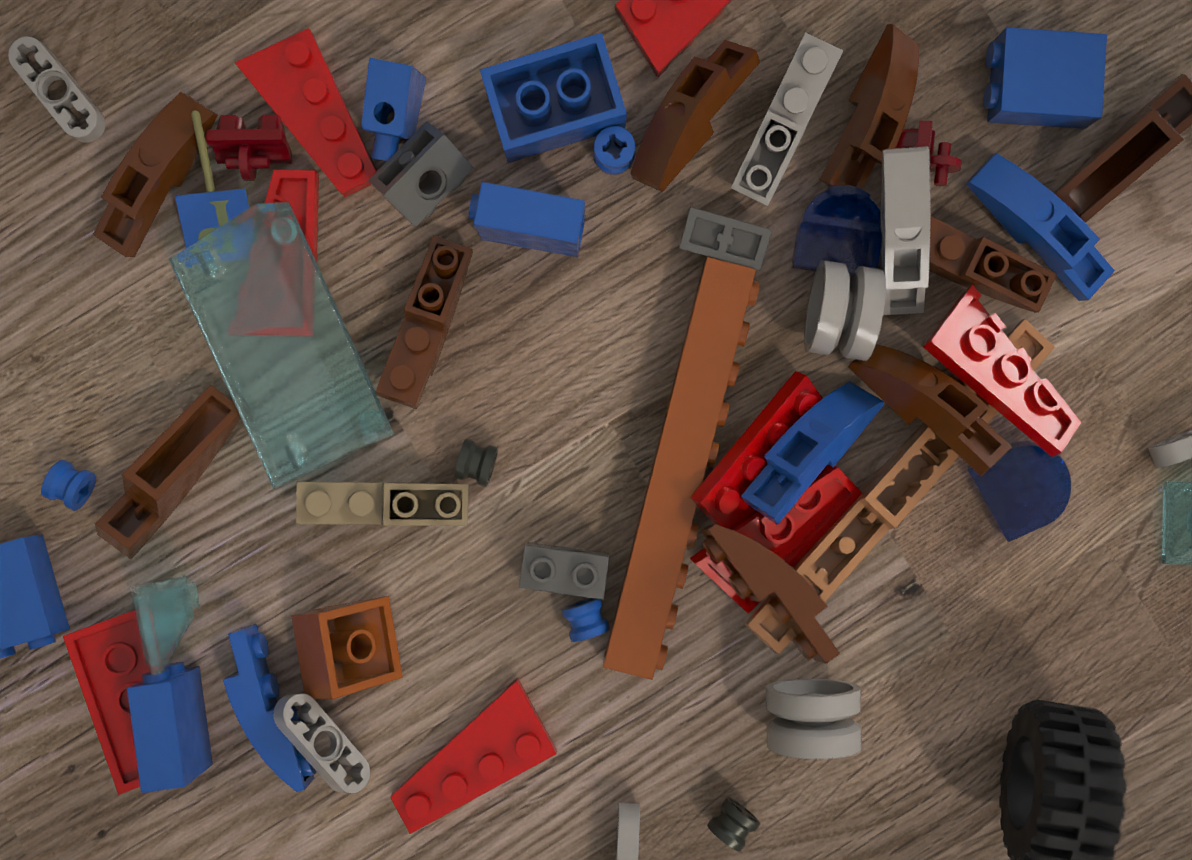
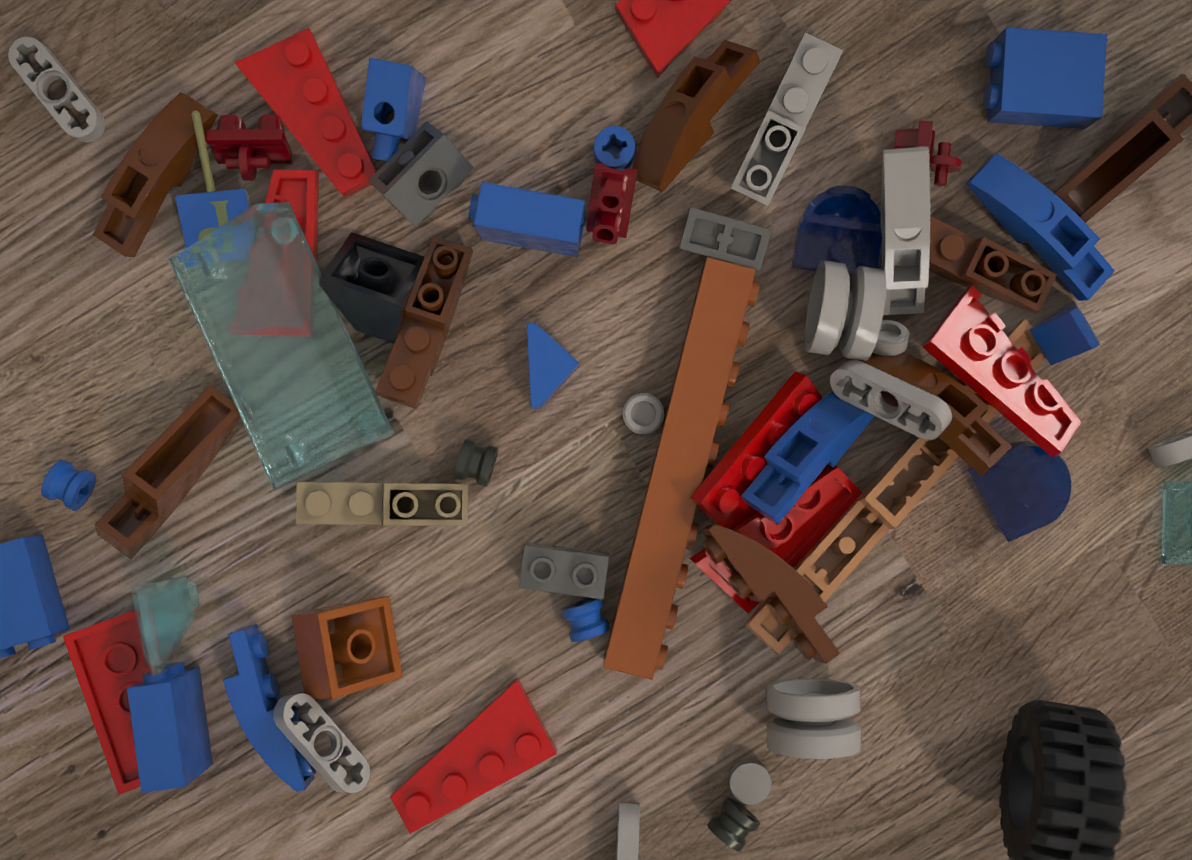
blue brick [480,33,627,163] -> none
reddish brown slope [819,24,919,200] -> none
none -> black slope [319,232,425,343]
none -> blue slope [527,323,580,409]
none -> dark red hips [586,163,638,244]
none -> light grey tile [623,393,664,435]
none -> light grey tile [728,759,772,805]
none -> light grey beam [830,359,952,440]
none -> light grey tile [873,320,909,356]
none -> blue slope [1029,300,1100,365]

